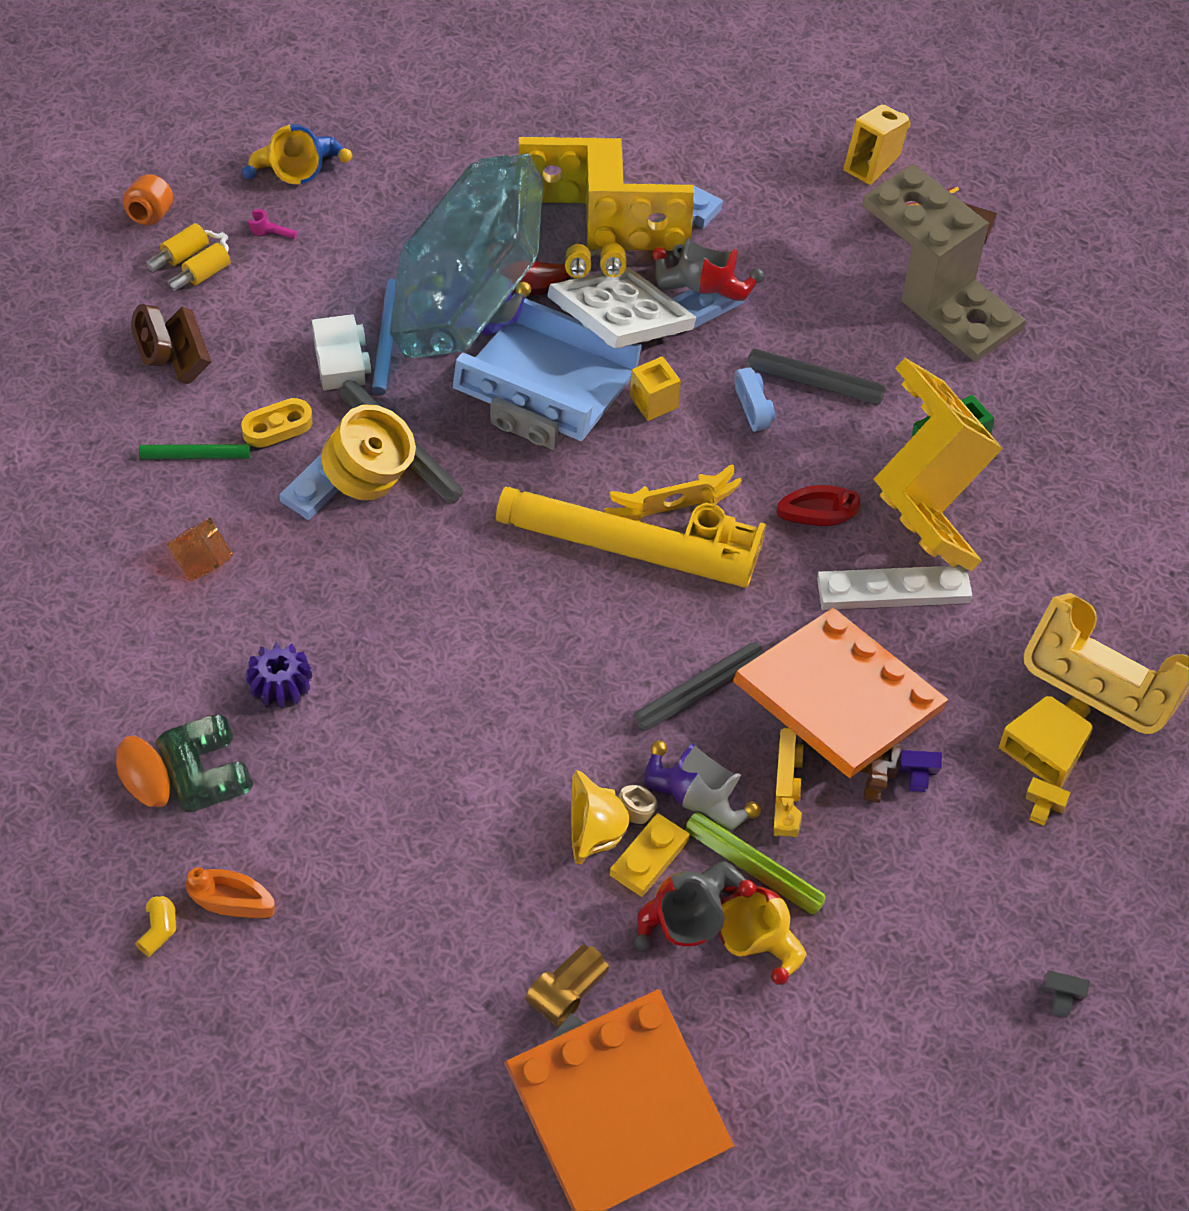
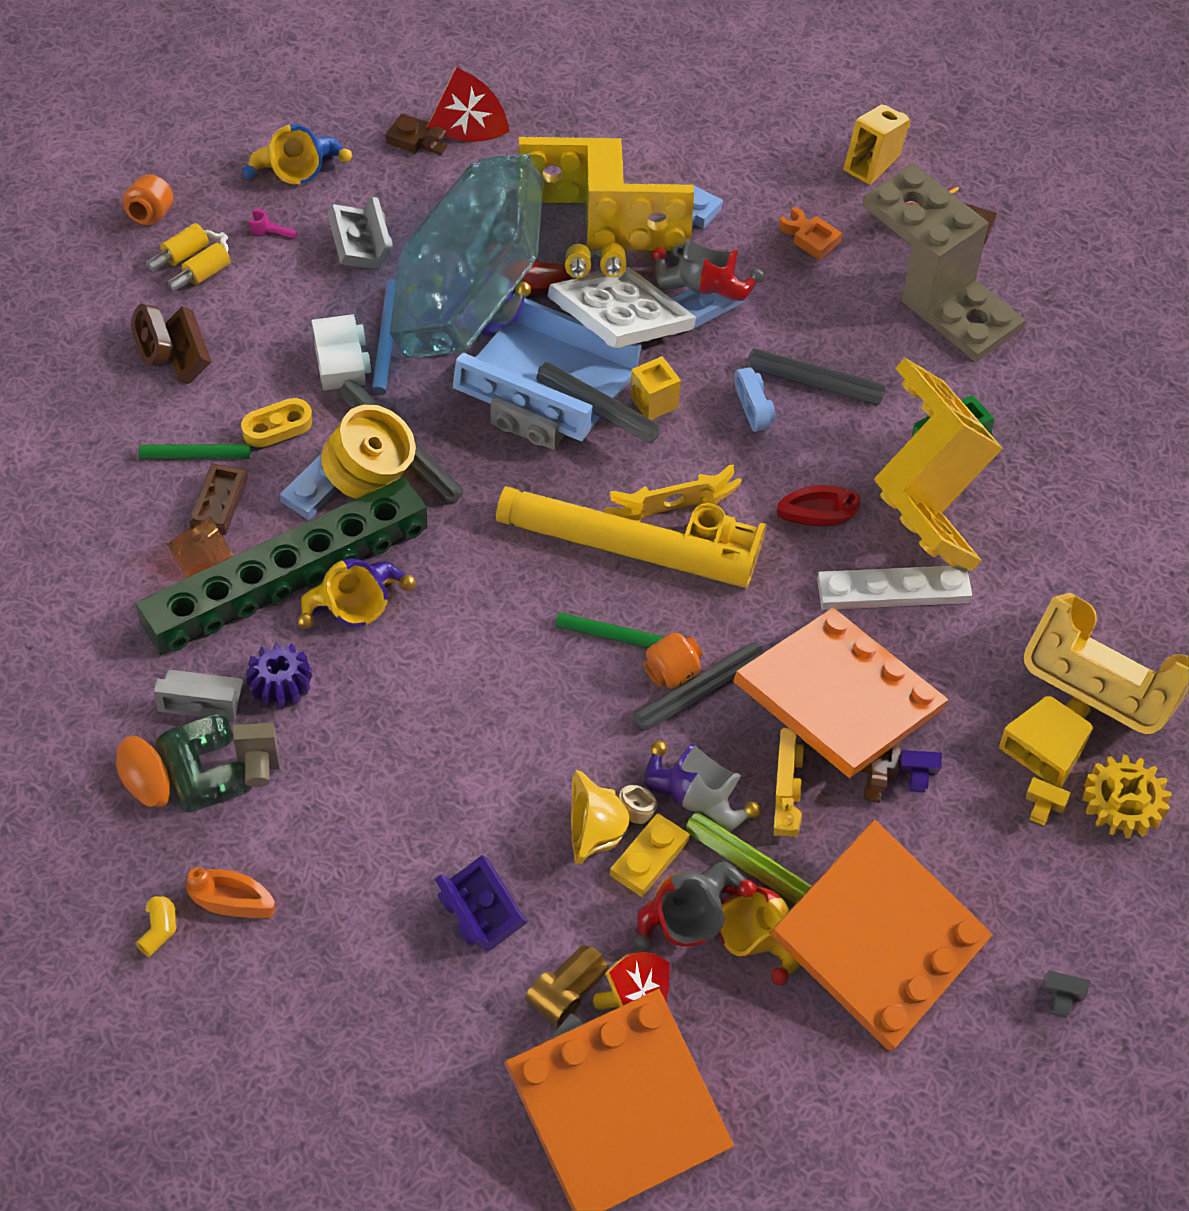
none -> dark green brick [136,476,428,656]
none -> light grey panel [154,670,244,721]
none -> reddish brown plate [189,463,248,535]
none -> dark tan tile [233,722,279,787]
none -> yellow piece [298,558,416,629]
none -> light grey bracket [327,197,392,269]
none -> reddish brown plate [385,113,447,155]
none -> red shield [427,67,510,142]
none -> dark purple bracket [435,855,528,951]
none -> dark grey axle [536,362,661,443]
none -> green bar [556,612,665,648]
none -> red shield [593,952,670,1010]
none -> orange head [643,632,703,690]
none -> orange plate [769,819,993,1051]
none -> orange plate [779,207,842,261]
none -> yellow gear [1082,755,1172,839]

